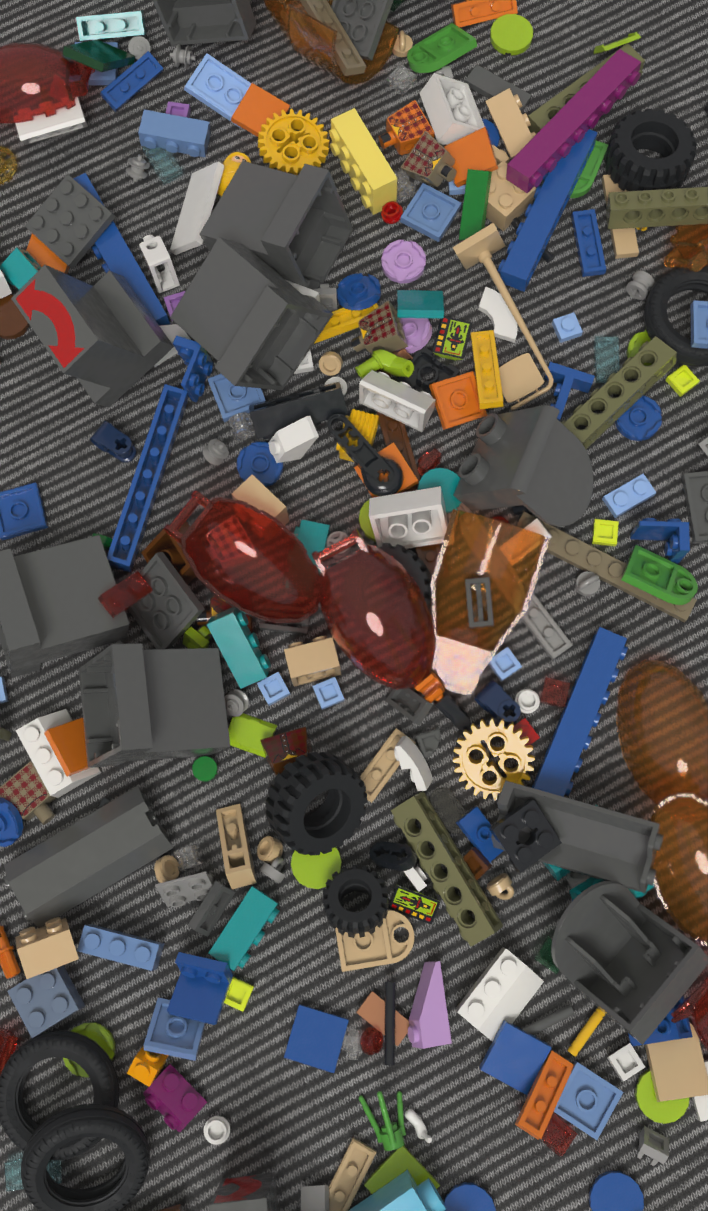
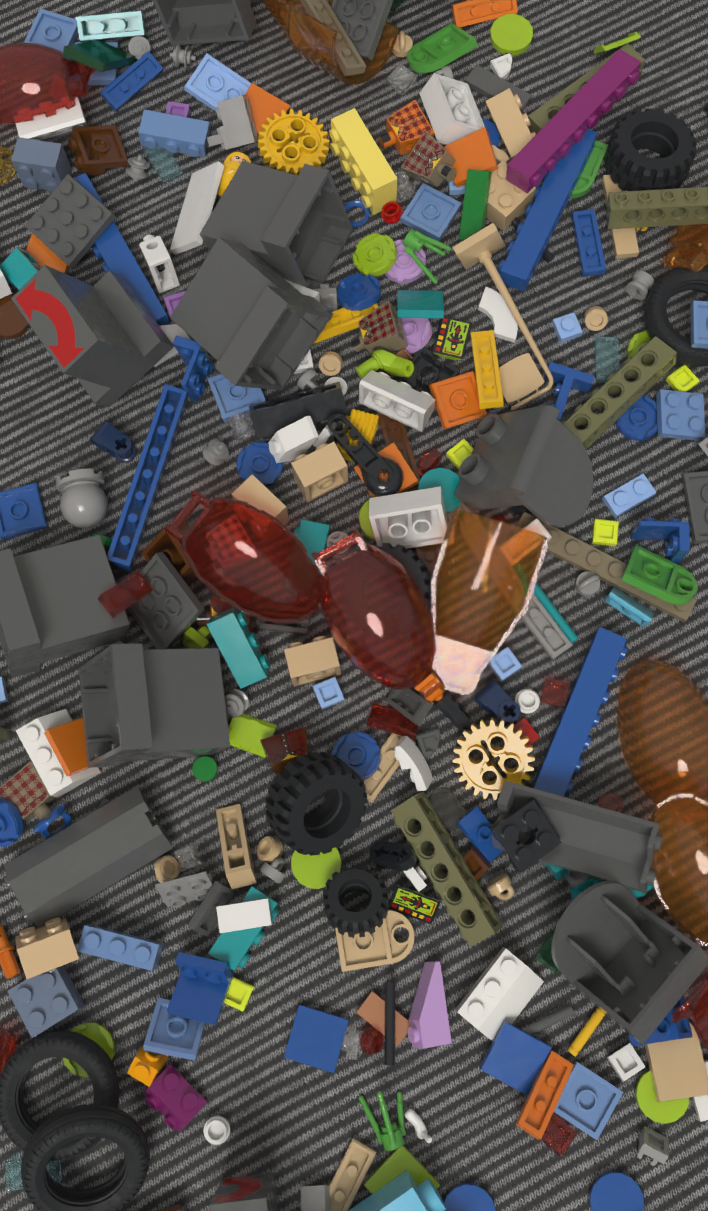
light blue plate [257,672,290,706] -> none
dark grey tile [465,577,494,629] -> none
none -> sand blue brick [11,137,72,192]
none -> medium blue plate [24,8,78,61]
none -> blue piece [33,804,72,839]
none -> light grey tile [55,468,108,529]
none -> reddish brown plate [68,125,128,176]
none -> light grey hinge [207,94,258,150]
none -> white tile [216,898,272,933]
none -> tan brick [291,442,348,502]
none -> light grey tile [297,369,320,391]
none -> white tile [312,422,337,448]
none -> blue tile [332,731,381,781]
none -> blue piece [342,200,369,228]
none -> lime tile [353,233,398,277]
none -> clear red plate [367,703,418,739]
none -> bright green plant [402,229,451,284]
none -> neon yellow tile [446,439,473,469]
none -> white tile [490,53,512,80]
none -> teal bar [514,562,579,643]
none -> tan tile [584,306,608,331]
none -> clear red plate [597,793,623,813]
none -> medium azure slope [604,587,654,627]
none -> medium blue plate [656,389,706,441]

